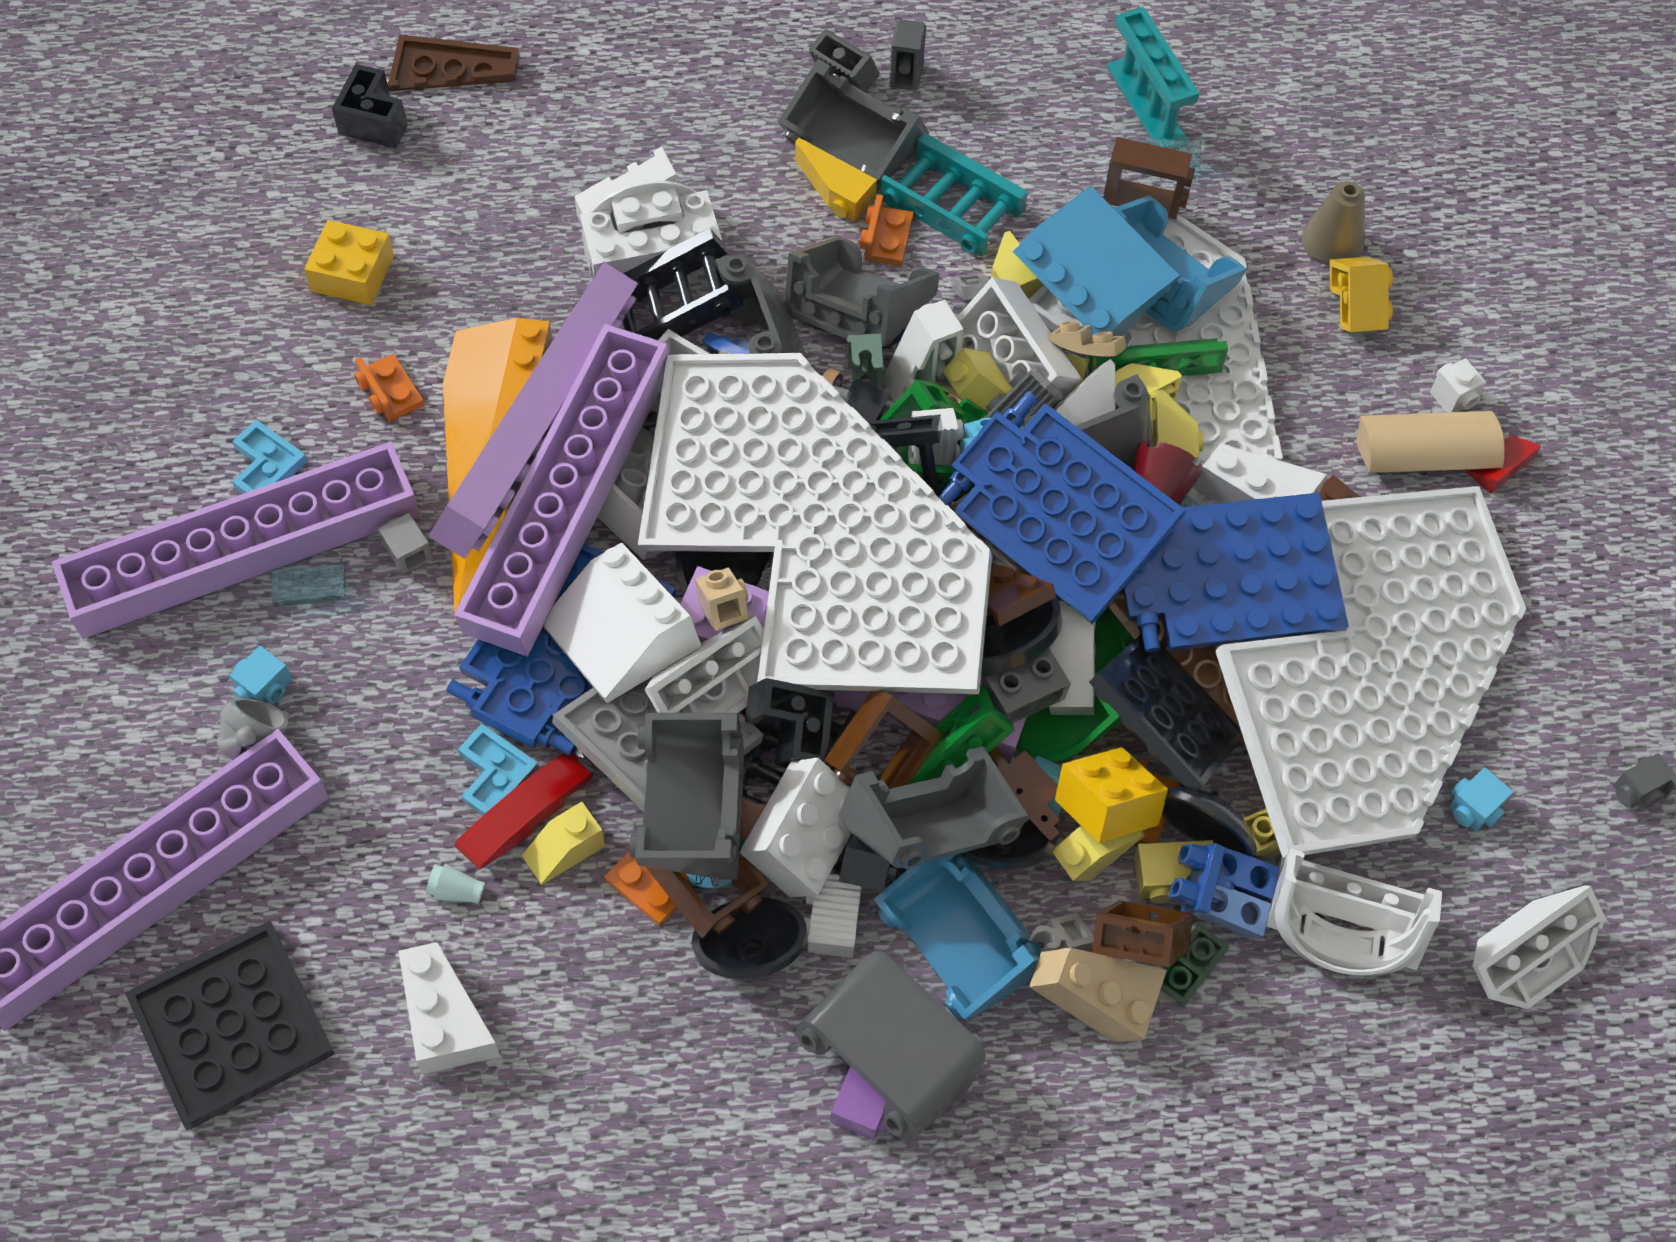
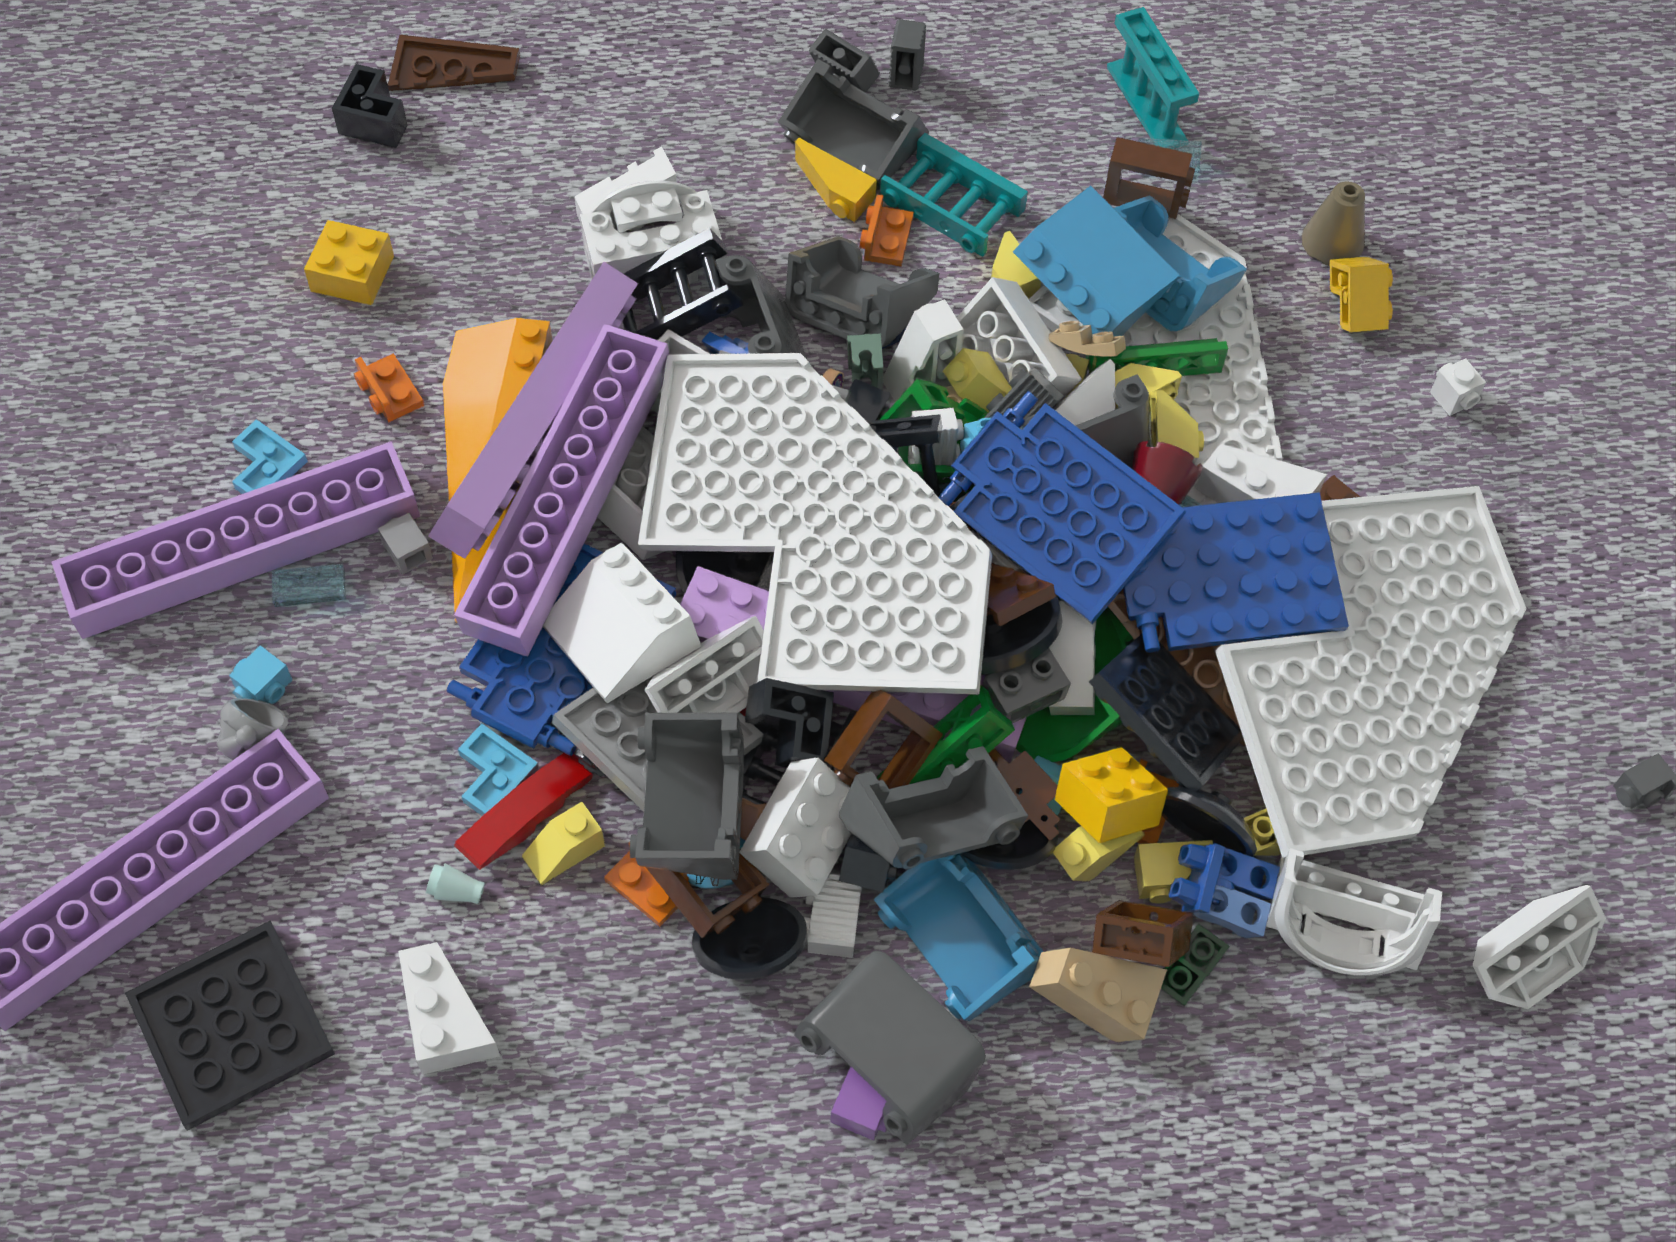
tan brick [695,567,749,631] -> none
light grey plate [951,274,990,304] -> none
light grey plate [1029,912,1094,955] -> none
tan brick [1356,411,1504,473] -> none
medium azure brick [1448,767,1514,832] -> none
red slope [1466,435,1541,494] -> none

